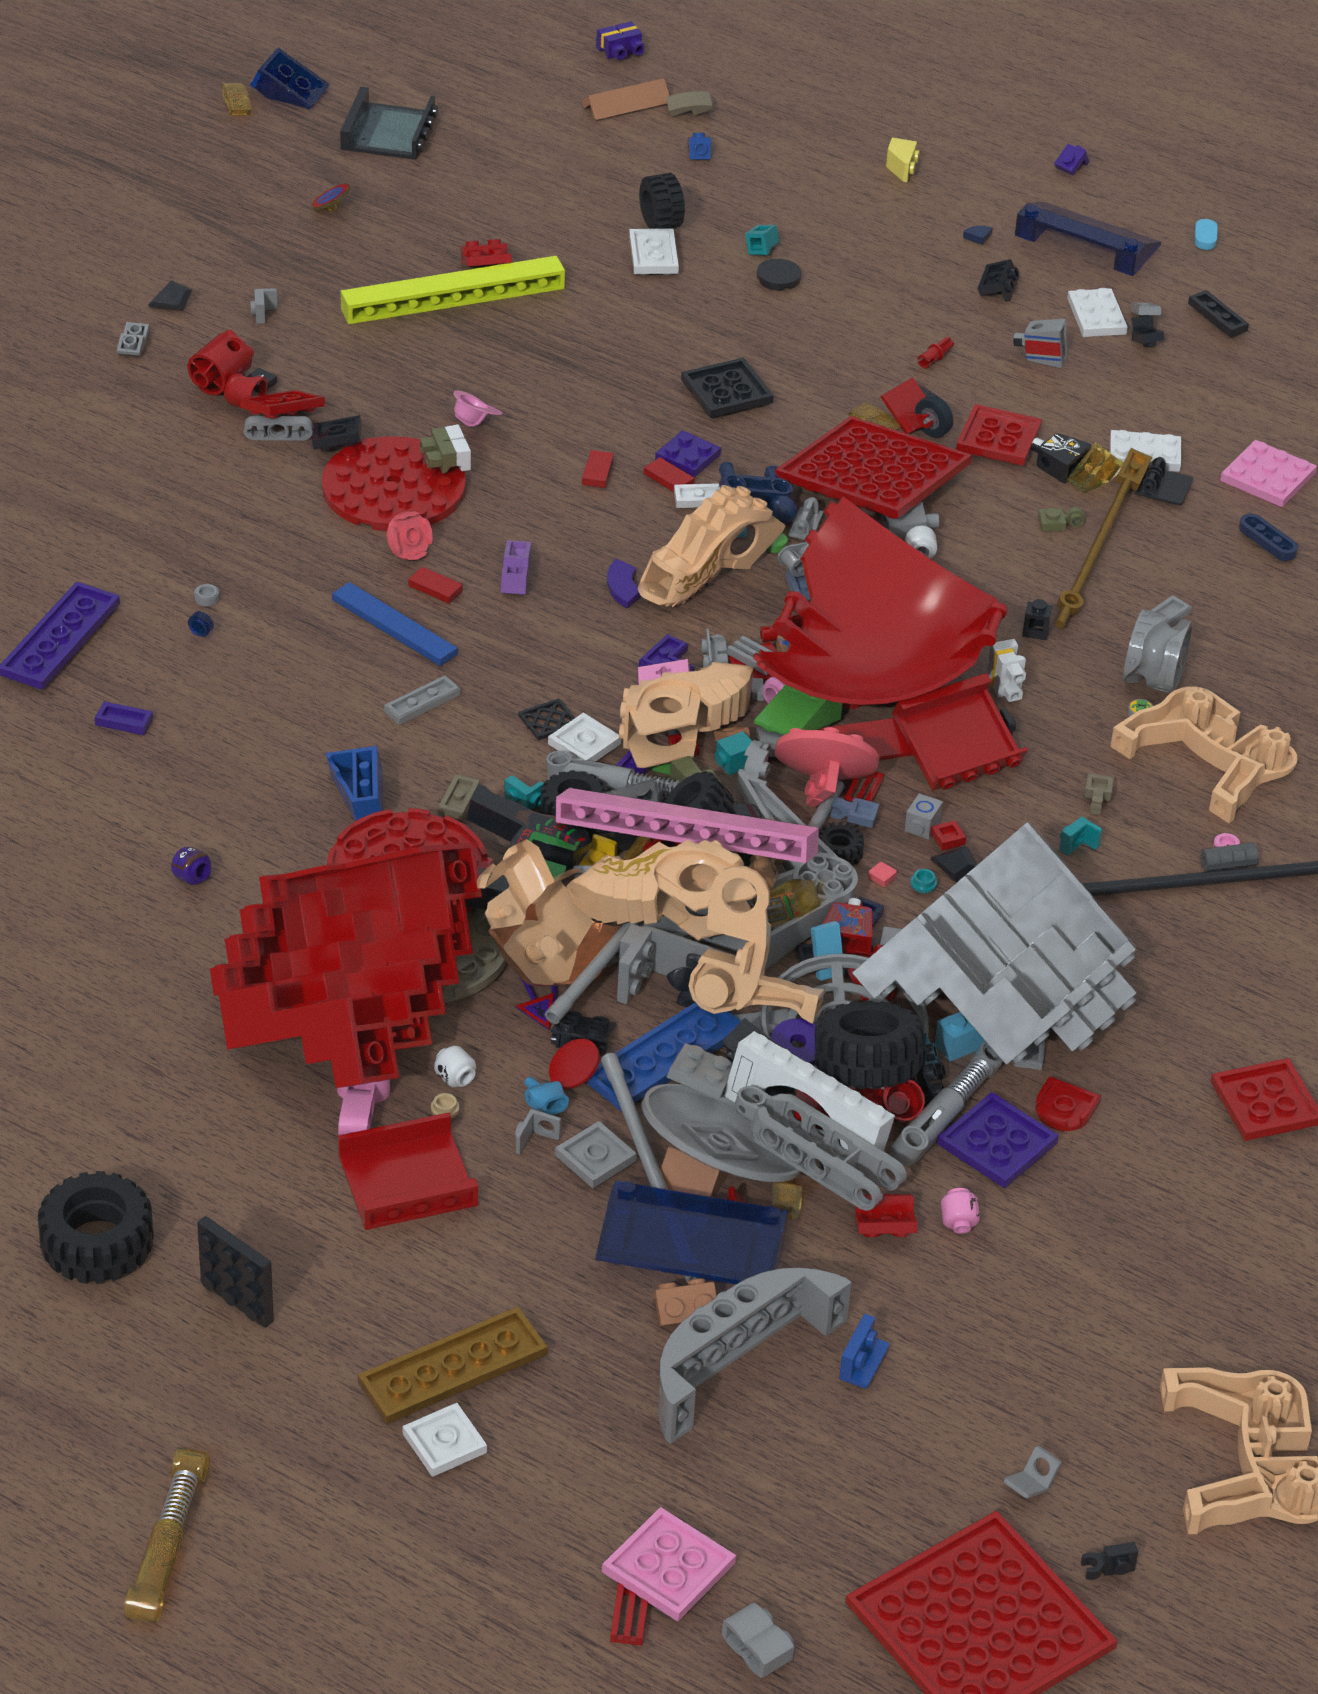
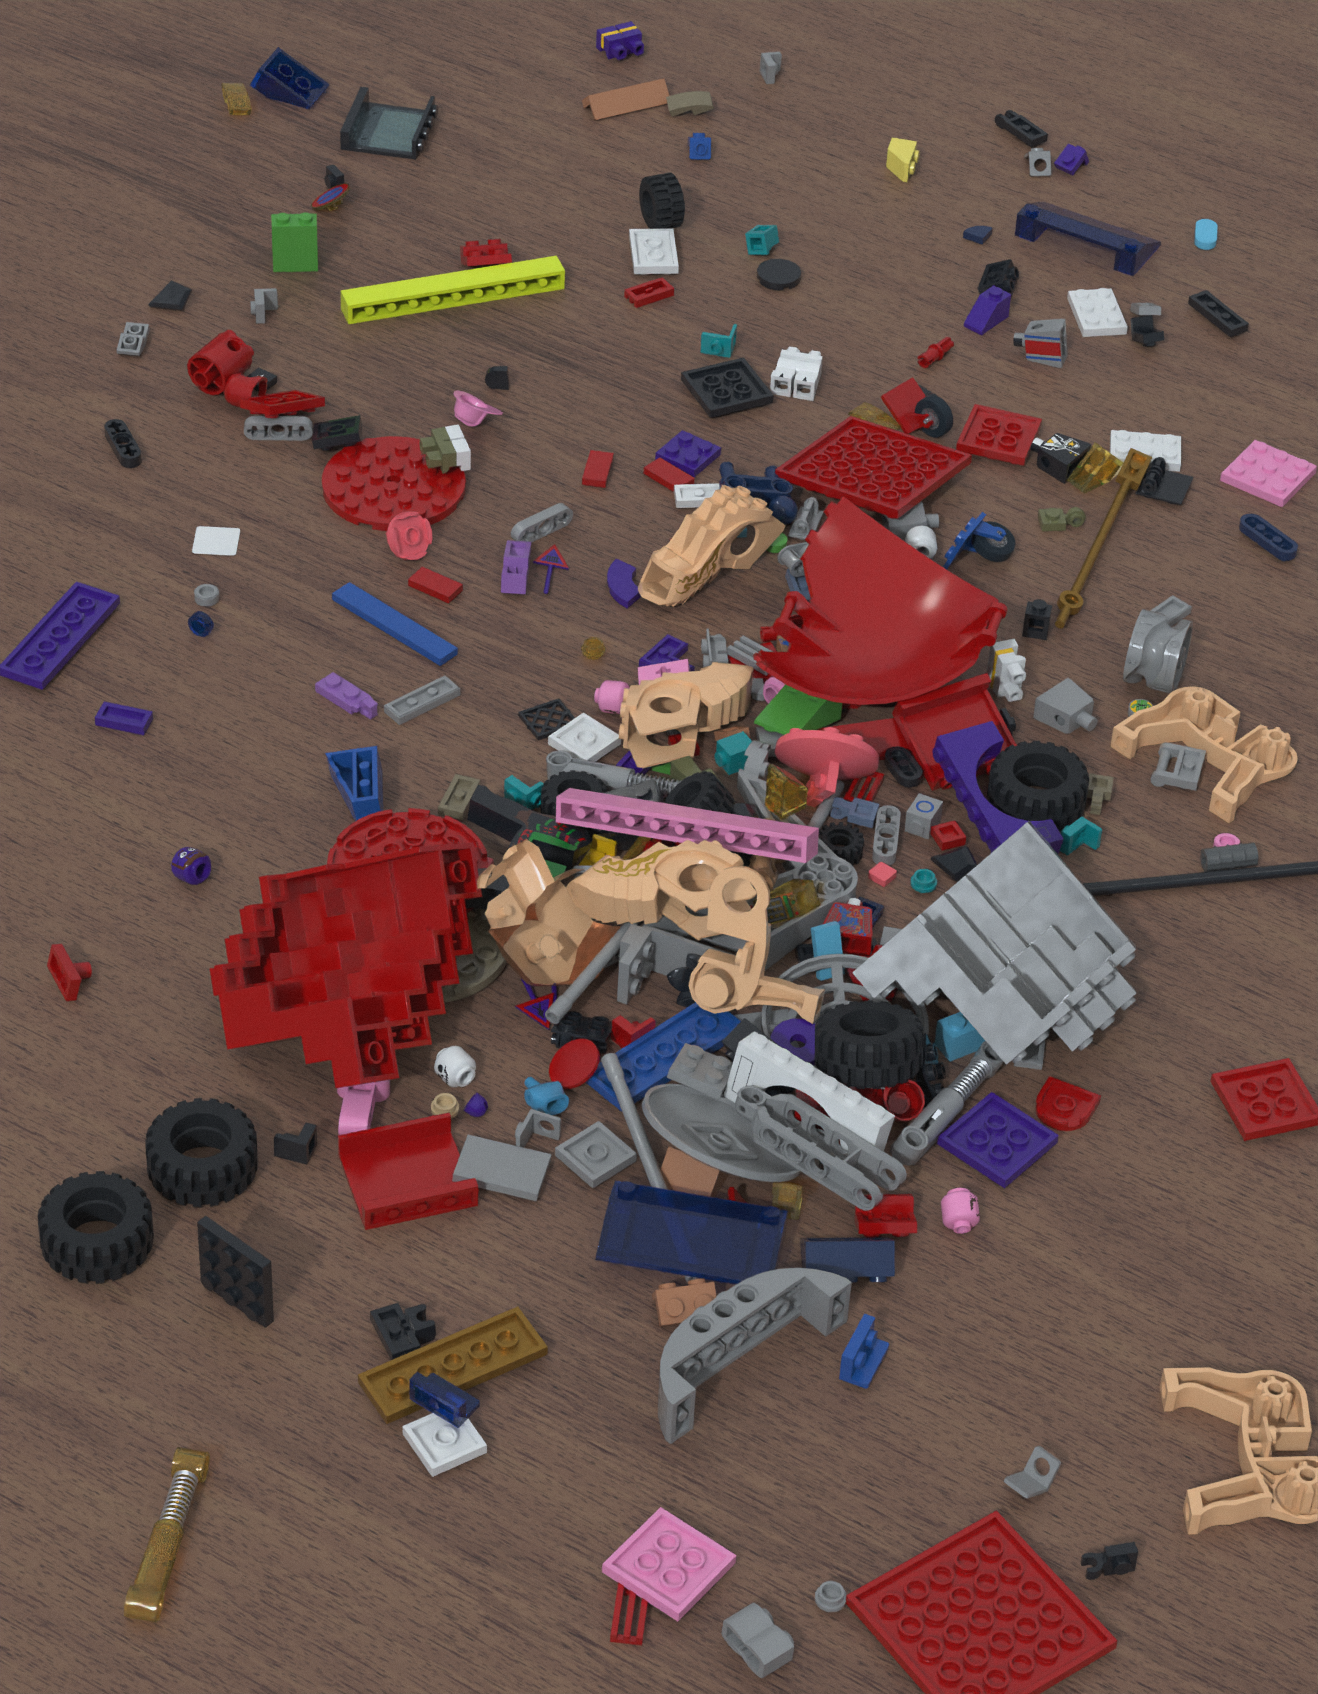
none -> red tile [47,944,92,1001]
none -> black beam [104,419,142,468]
none -> black tyre [145,1098,258,1208]
none -> white sticker [192,526,240,555]
none -> bright green slope [271,212,318,272]
none -> black panel [274,1122,317,1165]
none -> medium lavender hinge [315,672,378,720]
none -> black plate [324,164,345,194]
none -> black plate [370,1303,436,1360]
none -> clear blue panel [409,1372,480,1428]
none -> light grey tile [452,1135,552,1201]
none -> dark purple hinge [463,1092,488,1117]
none -> black tile [485,366,510,390]
none -> light grey beam [511,503,573,543]
none -> piece [533,544,569,594]
none -> clear yellow plate [581,637,606,660]
none -> bright pink head [594,680,630,714]
none -> red panel [611,1015,656,1048]
none -> red tile [624,277,674,308]
none -> teal bracket [700,324,737,358]
none -> light grey bracket [759,52,782,84]
none -> clear yellow slope [765,764,808,820]
none -> white hips [770,346,823,401]
none -> dark blue slope [800,1237,895,1282]
none -> light grey plate [815,1581,847,1612]
none -> light grey beam [872,805,901,866]
none -> black plate [884,746,923,788]
none -> dark purple arch [932,721,1063,854]
none -> plate [943,512,1016,570]
none -> dark purple slope [964,285,1011,335]
none -> black tyre [987,741,1090,832]
none -> black hinge [994,110,1048,147]
none -> light grey bracket [1024,148,1051,176]
none -> light grey torso [1033,678,1098,734]
none -> light grey plate [1151,742,1206,791]

